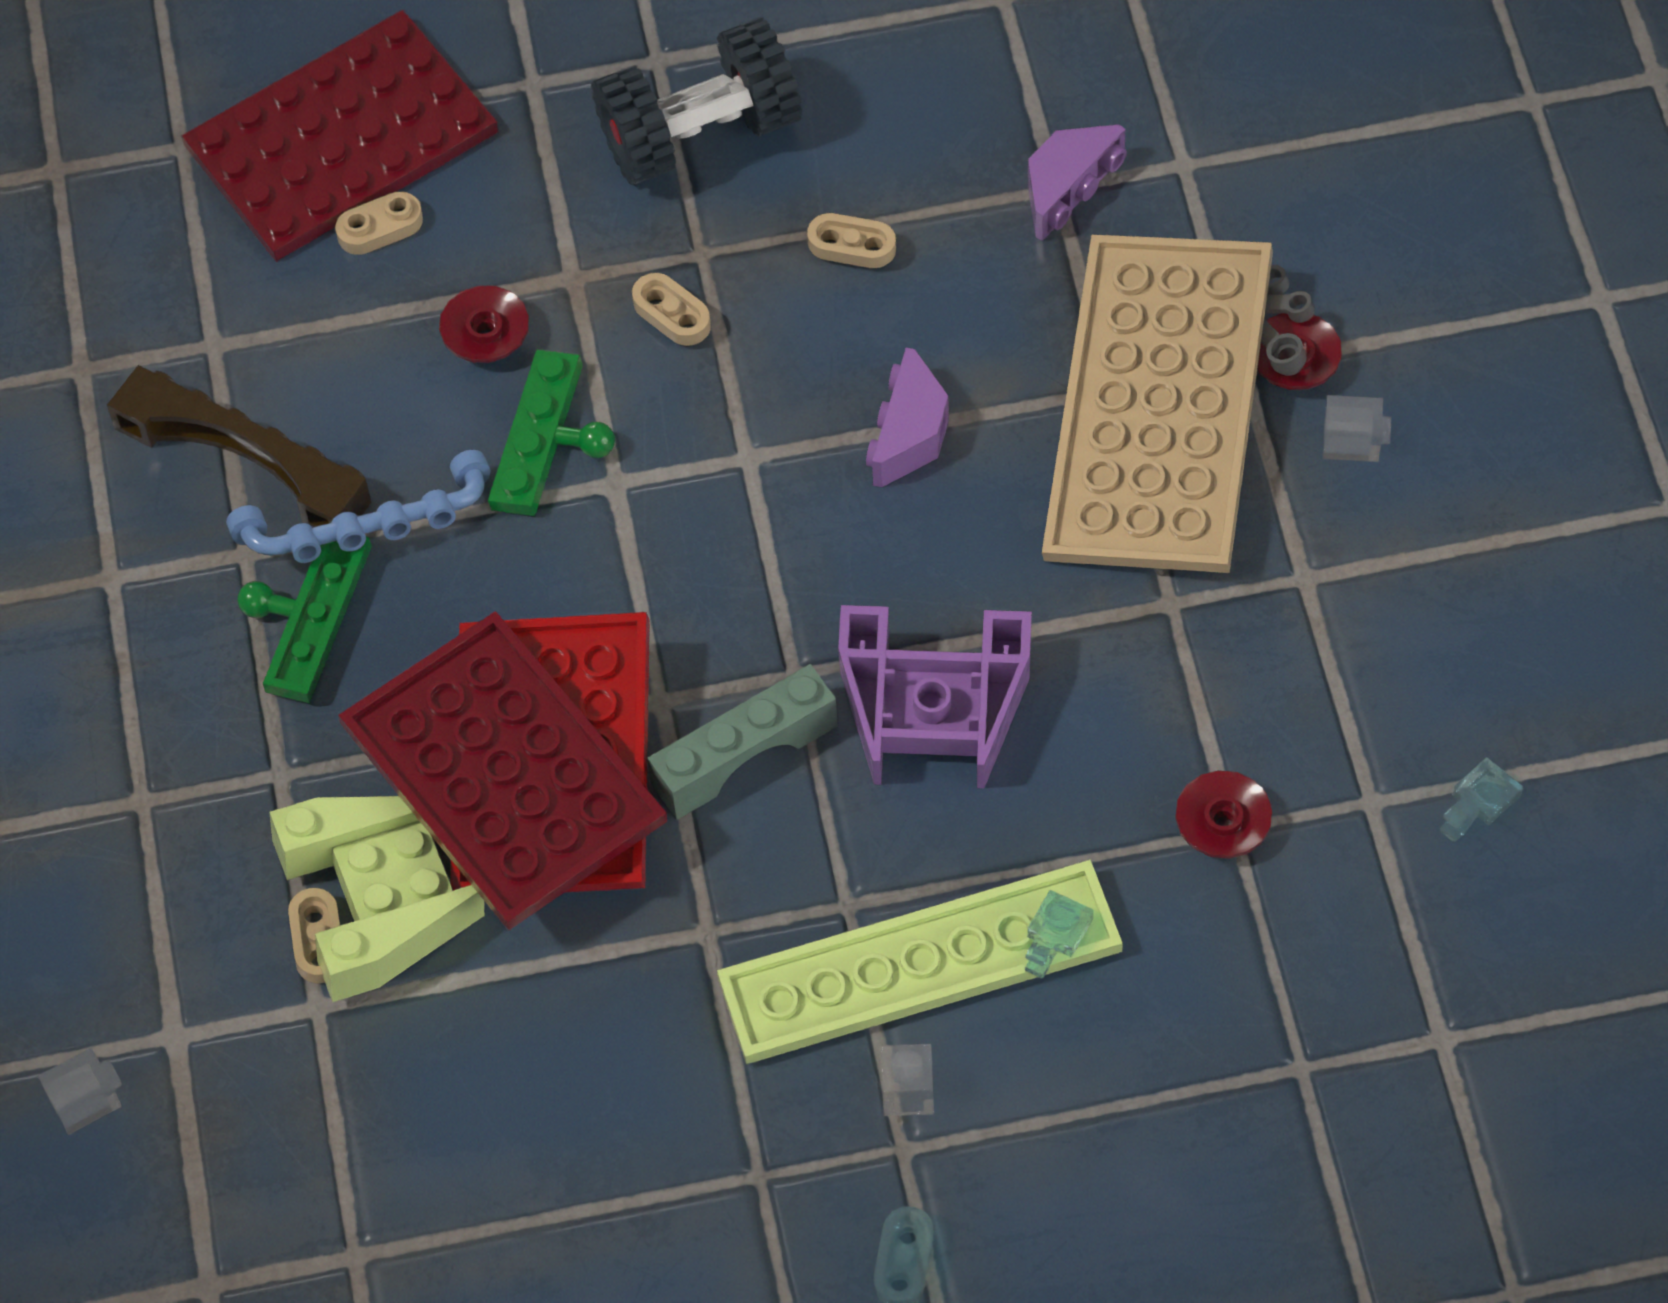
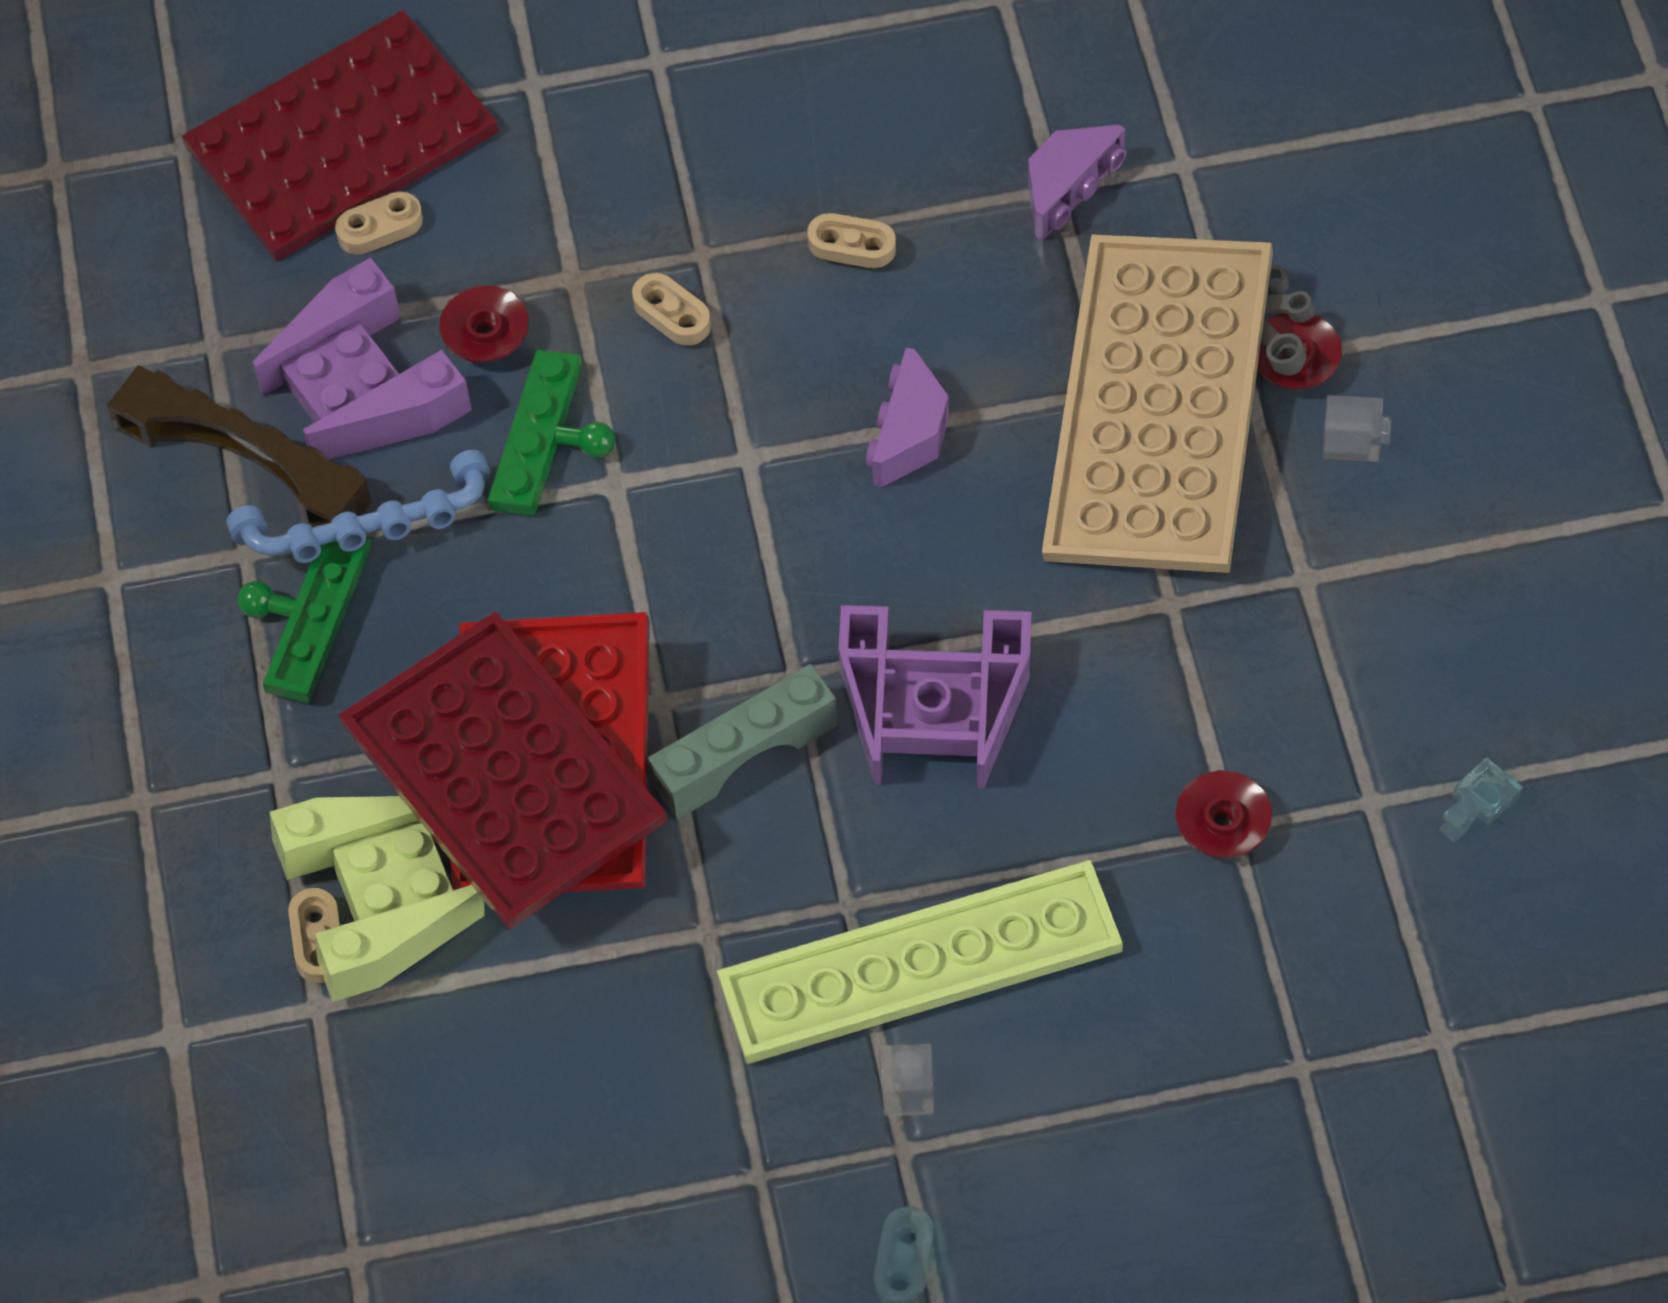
clear brick [38,1048,122,1135] -> none
black plate [591,17,802,186] -> none
clear light blue plate [1025,890,1094,979] -> none
none -> medium lavender wedge [253,258,472,460]

